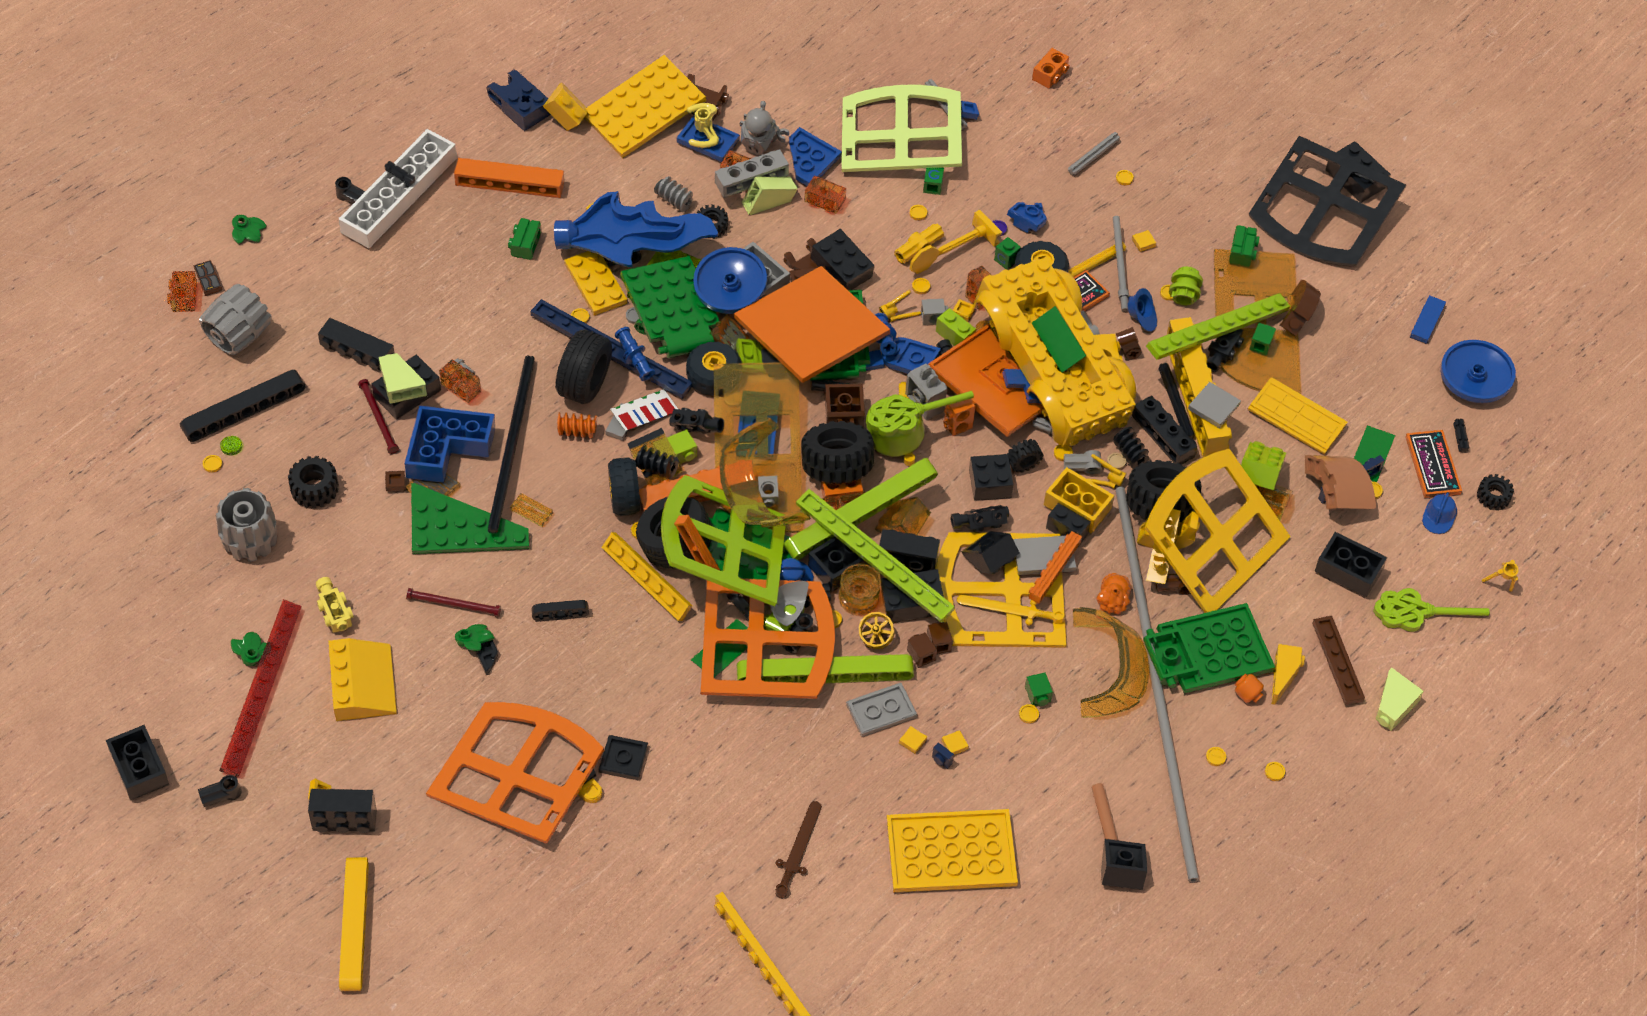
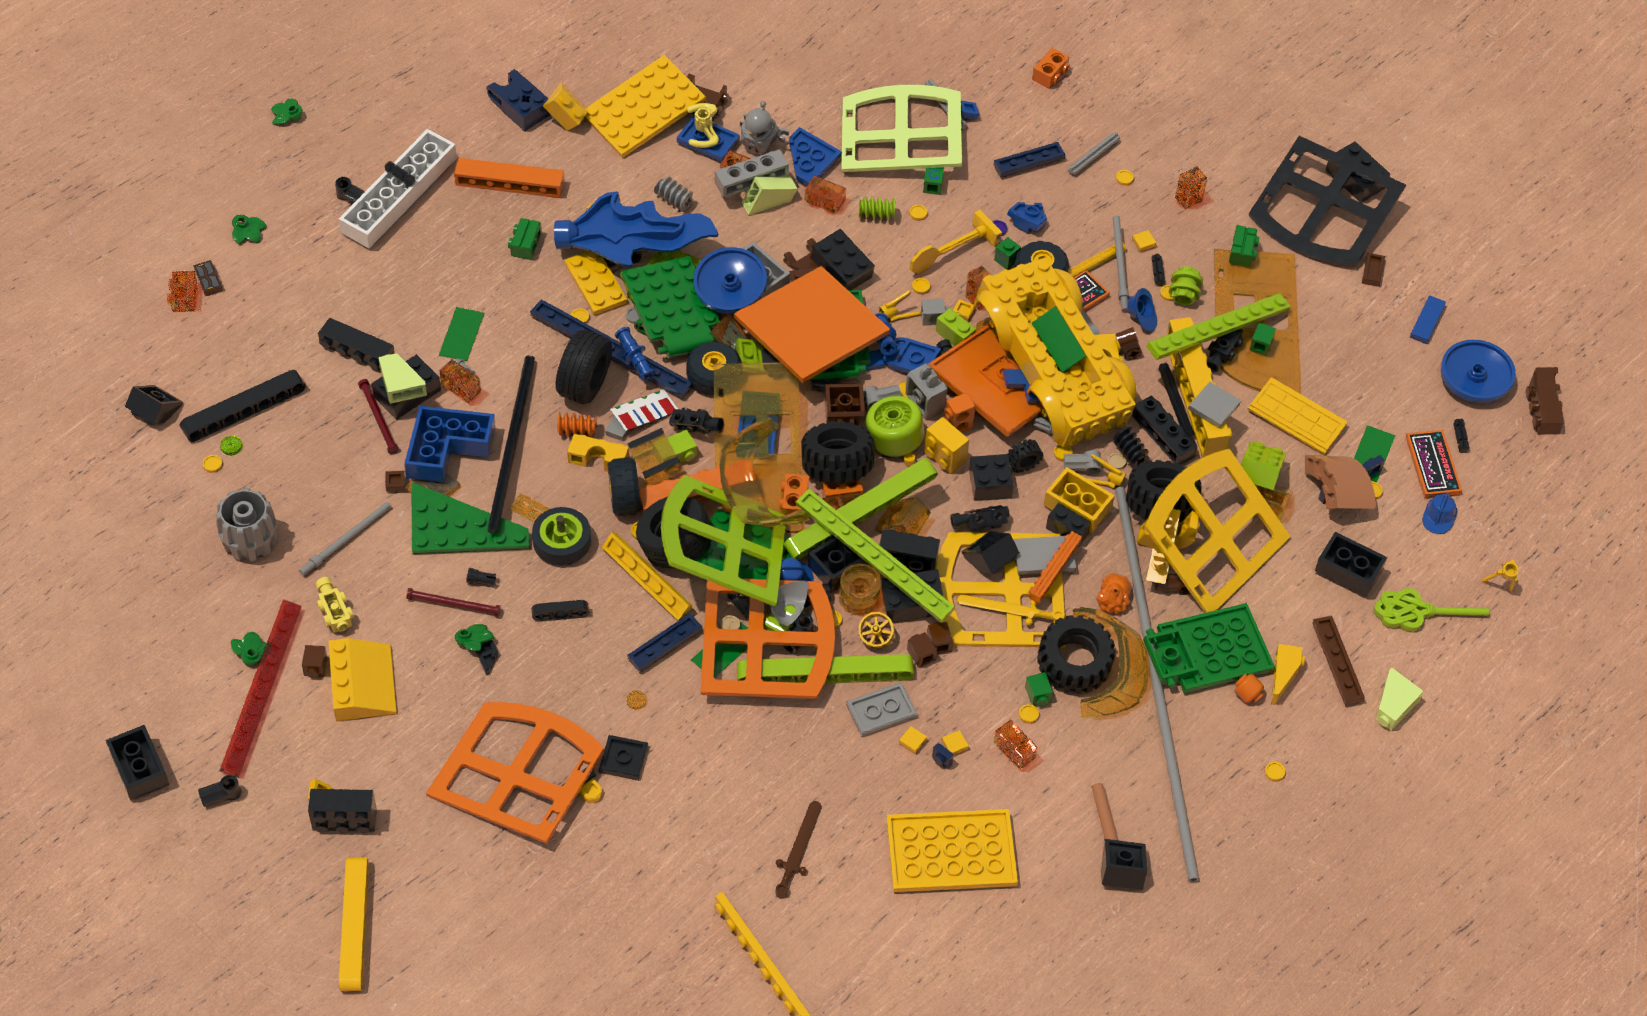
light grey wheel [199,284,272,355] -> none
black tyre [288,456,339,508] -> none
black piece [635,445,678,479] -> none
orange piece [674,515,720,570] -> none
black tyre [697,204,728,239] -> none
light grey brick [758,476,779,507] -> none
lime piece [867,391,974,437] -> none
yellow piece [894,224,944,264] -> none
yellow piece [1206,747,1226,766] -> none
reddish brown arch [1279,279,1321,336] -> none
black tyre [1477,474,1514,510] -> none
none -> black slope [125,385,183,425]
none -> green plate [271,98,303,125]
none -> light grey bar [299,502,391,576]
none -> reddish brown brick [302,645,327,678]
none -> green sticker [439,307,484,361]
none -> black pin [466,568,496,586]
none -> wheel [532,507,591,565]
none -> yellow arch [567,434,629,472]
none -> dark blue plate [627,613,702,672]
none -> clear yellow piece [627,690,647,710]
none -> tan piece [720,615,740,629]
none -> orange brick [779,474,809,518]
none -> lime piece [858,196,896,220]
none -> light grey piece [863,385,901,410]
none -> yellow brick [924,417,969,474]
none -> dark blue plate [994,142,1065,177]
none -> clear orange brick [994,719,1037,770]
none -> black tyre [1037,615,1115,694]
none -> black axle [1151,253,1165,286]
none -> clear orange brick [1175,166,1207,209]
none -> reddish brown tile [1362,253,1385,287]
none -> reddish brown wedge [1526,367,1564,435]

